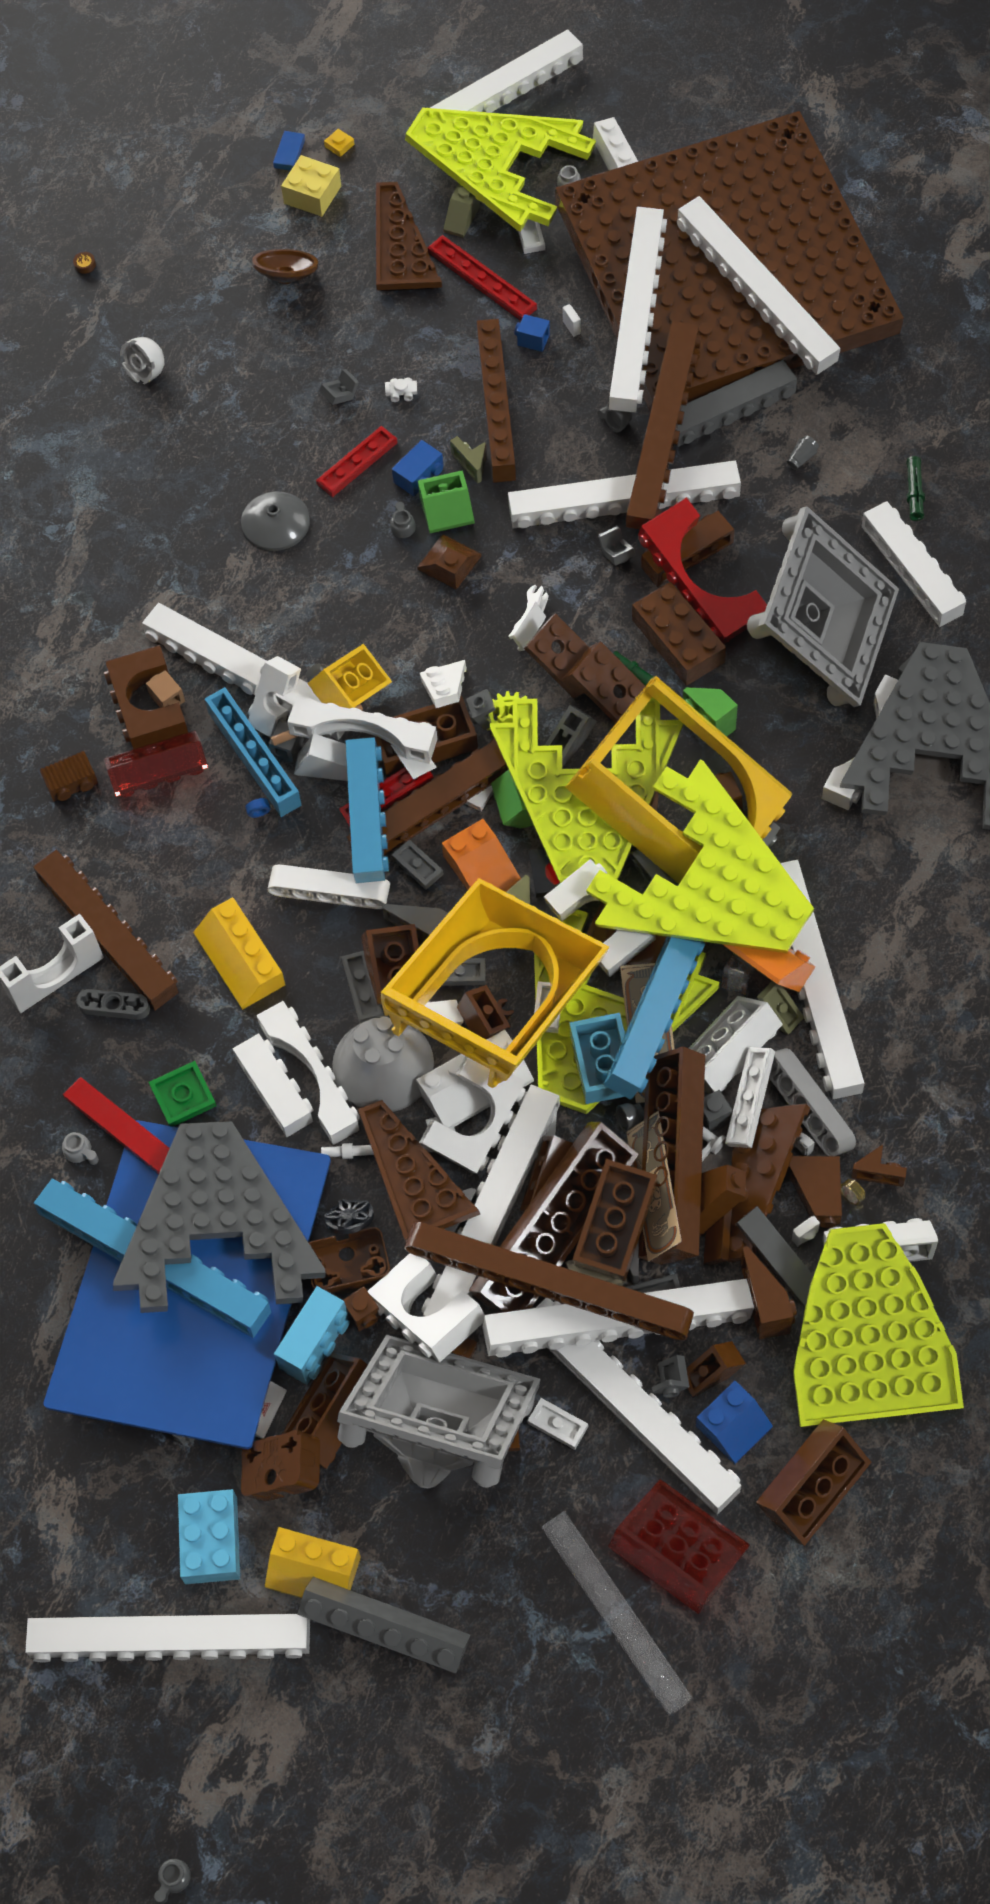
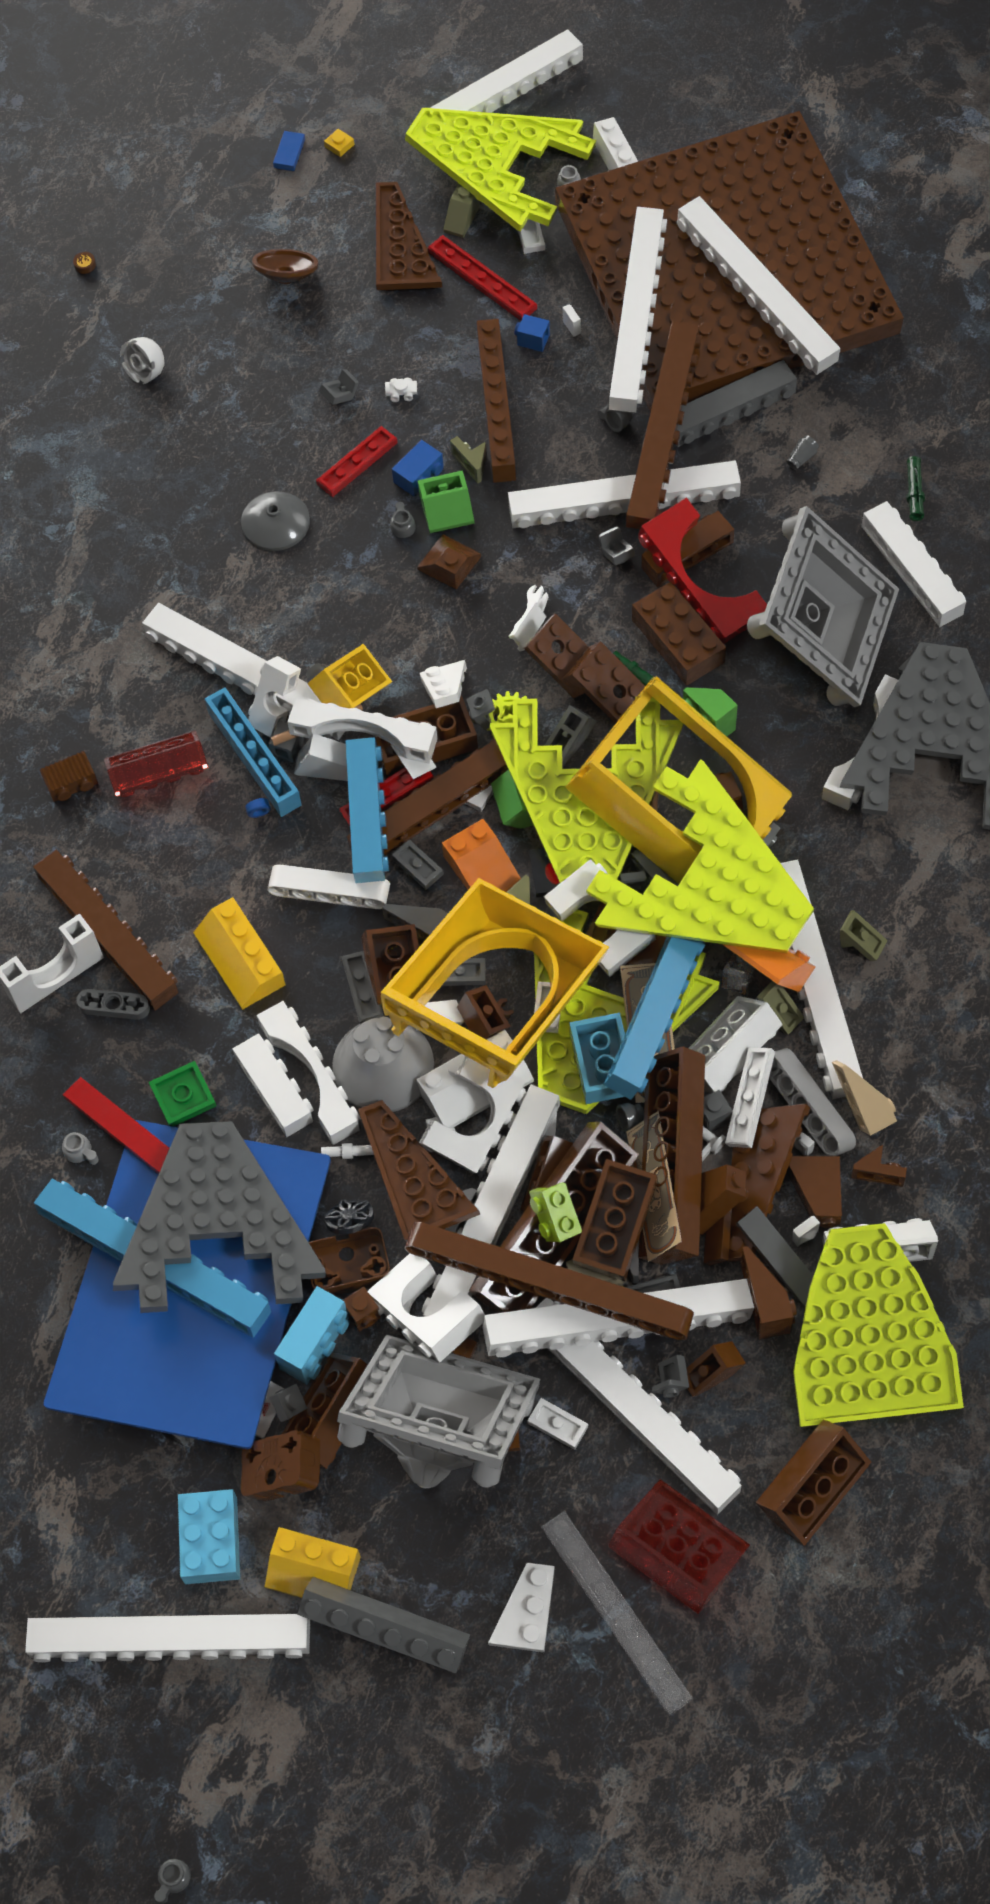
reddish brown arch [104,645,189,751] -> none
medium nougat brick [146,670,185,708] -> none
light yellow brick [281,155,341,217] -> none
blue slope [696,1381,773,1465] -> none
clear yellow tile [841,1179,866,1205] -> none
none -> dark grey bracket [270,1384,307,1422]
none -> white wing [488,1563,555,1652]
none -> lime bracket [529,1182,582,1242]
none -> dark grey tile [620,871,646,892]
none -> tan slope [832,1060,897,1136]
none -> olive slope [840,910,888,961]

